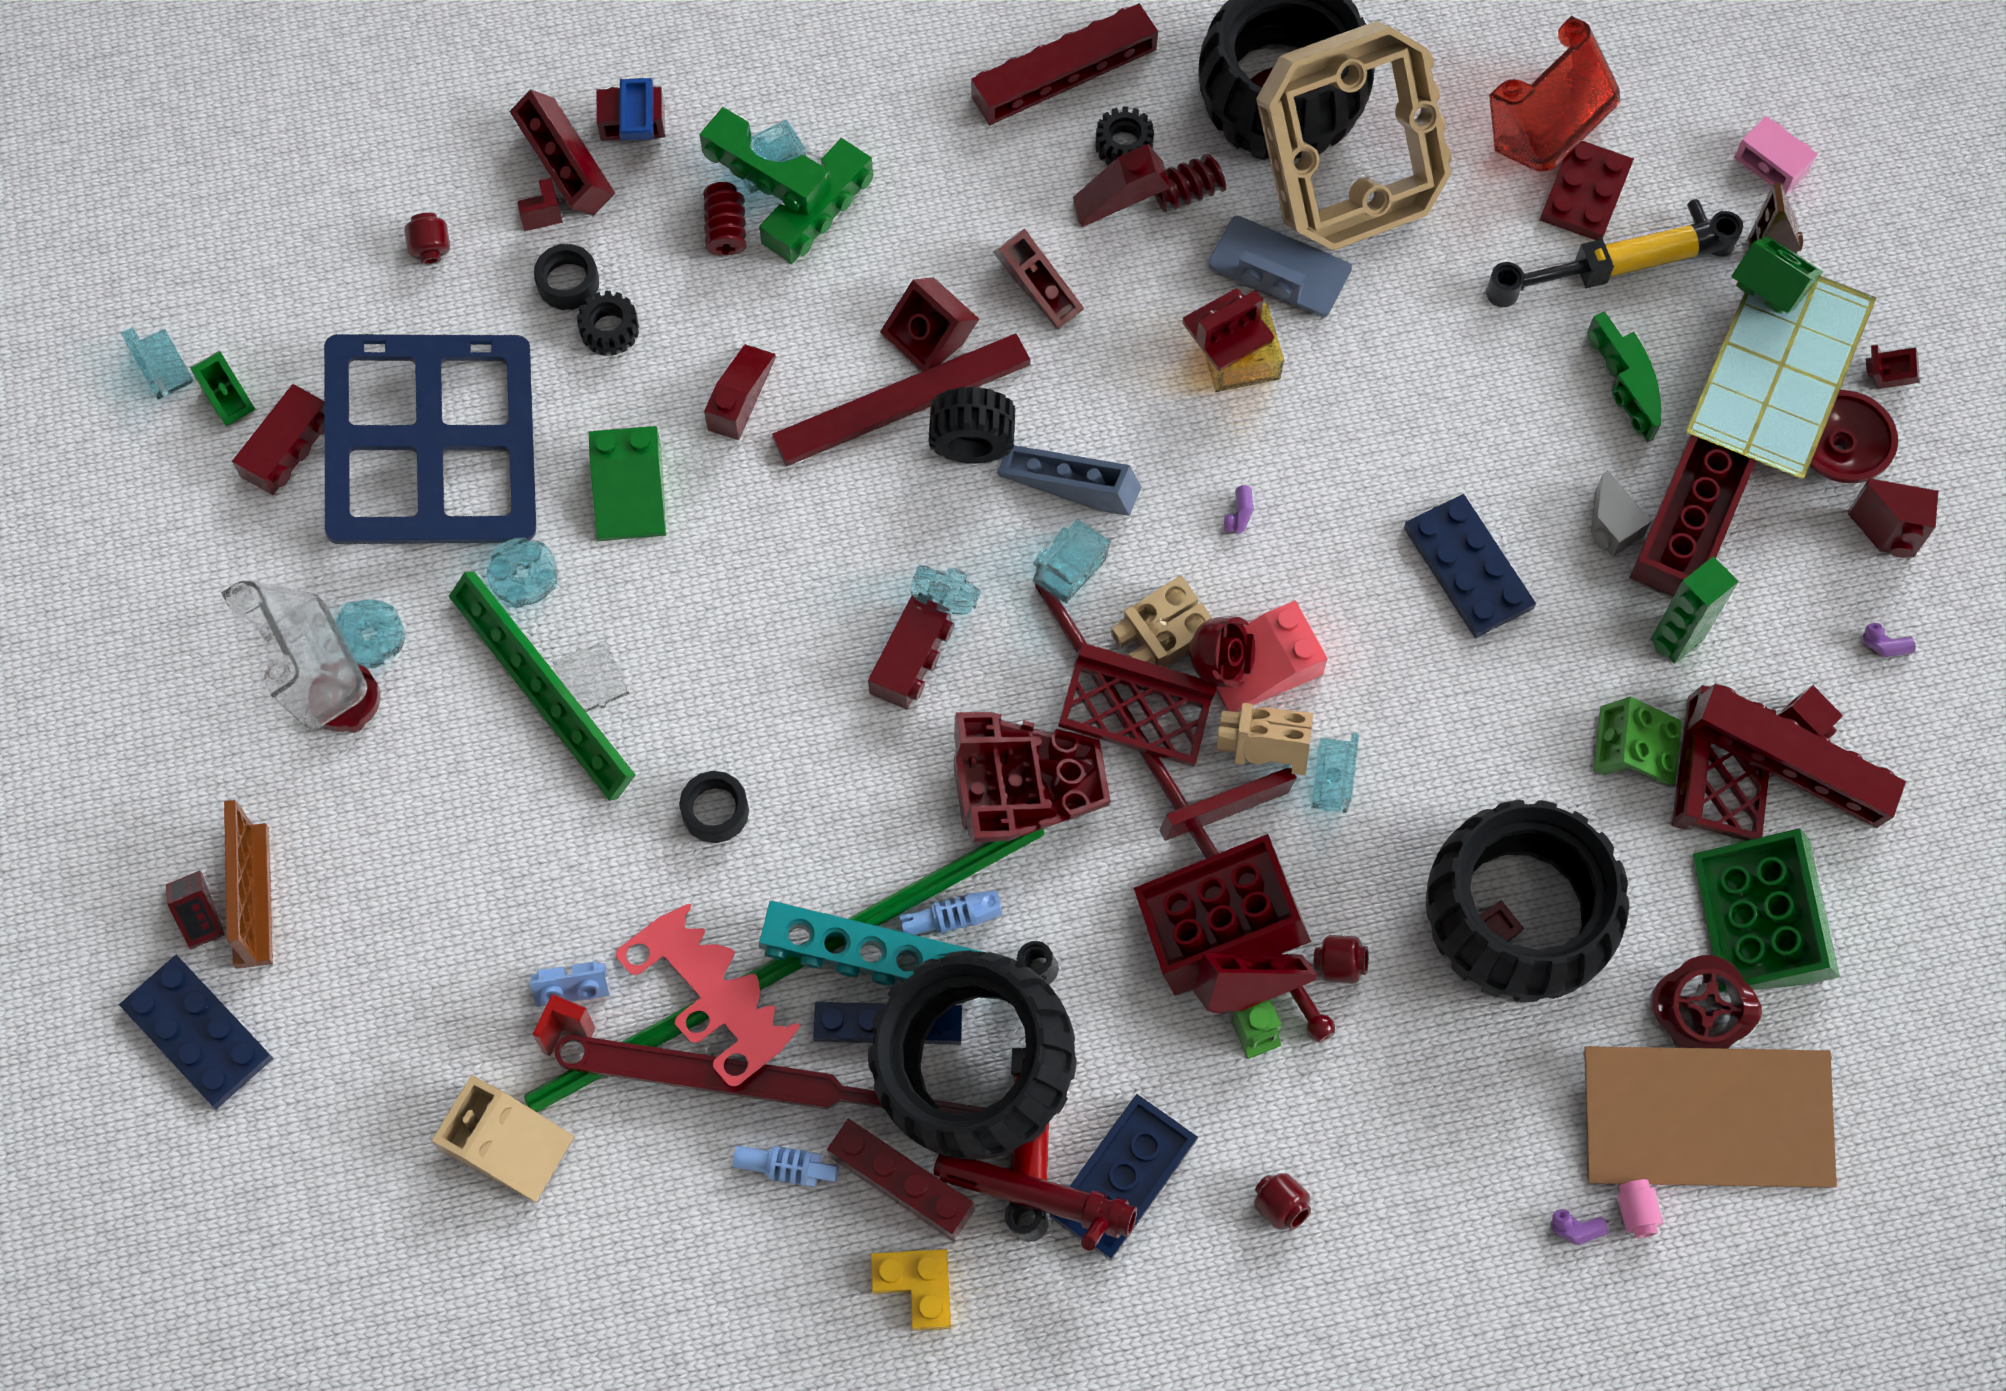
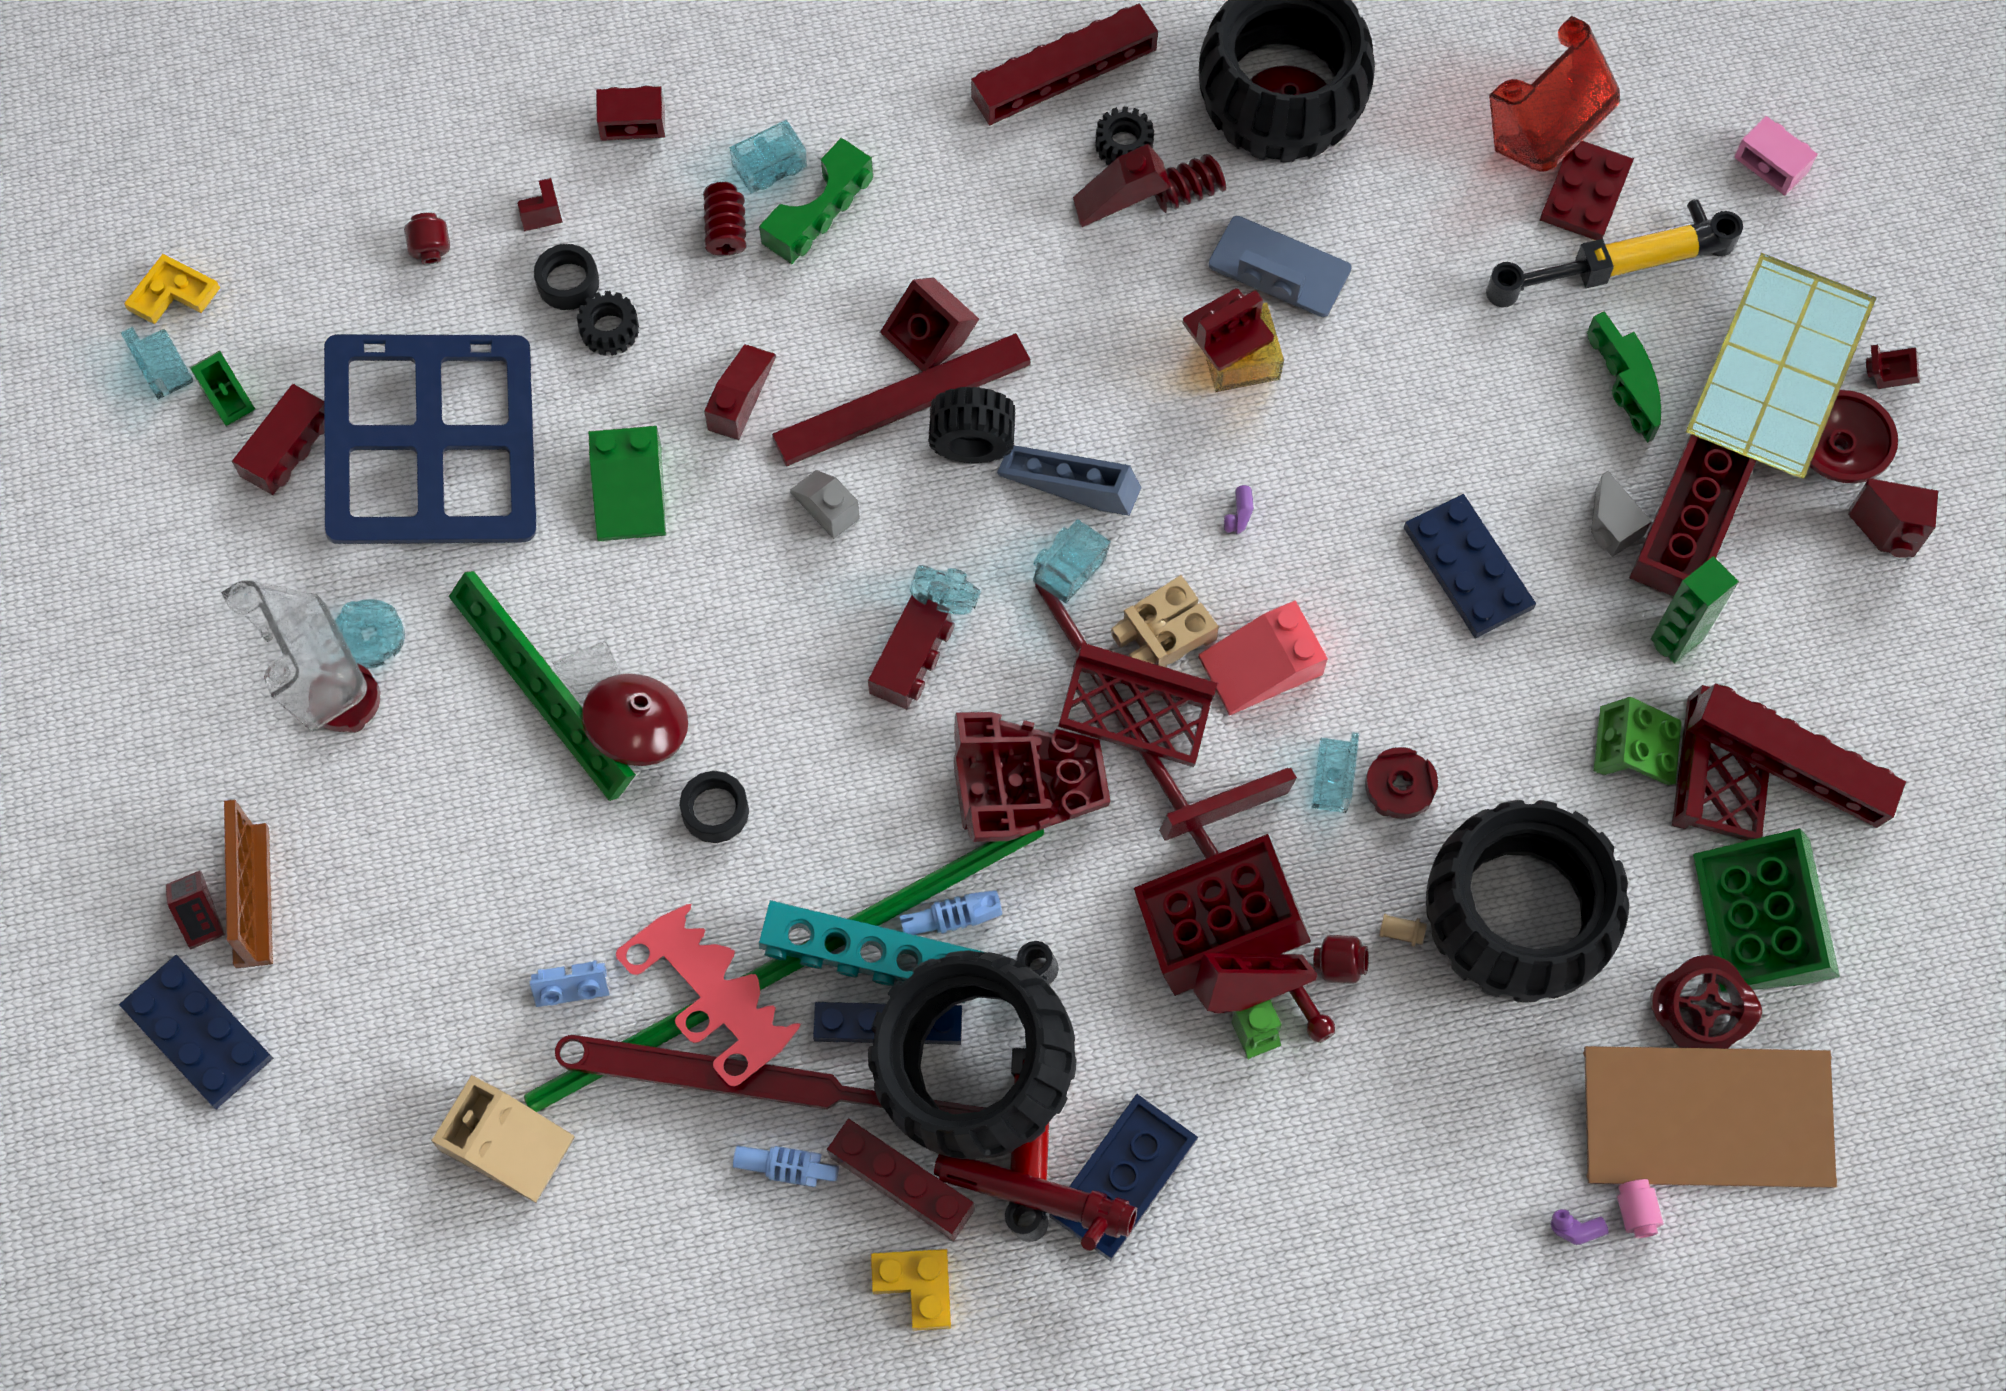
clear light blue plate [486,538,558,608] -> none
dark red brick [509,89,615,215] -> none
red panel [533,994,596,1056] -> none
blue tile [619,78,654,140] -> none
green arch [699,107,831,216] -> none
dark red slope [993,229,1084,329] -> none
dark red cylinder [1189,616,1255,688] -> none
tan hips [1216,703,1313,776] -> none
dark red head [1254,1173,1311,1230] -> none
tan panel [1256,21,1452,251] -> none
dark red plate [1480,900,1524,942] -> none
green slope [1731,236,1823,314] -> none
reddish brown slope [1748,183,1803,254] -> none
dark red brick [1778,685,1843,739] -> none
medium lavender arm [1863,623,1916,657] -> none
none -> yellow plate [124,254,220,324]
none -> dark red dish [582,673,688,766]
none -> light grey slope [790,470,860,539]
none -> dark red plate [1365,747,1438,819]
none -> tan pin [1379,914,1427,947]

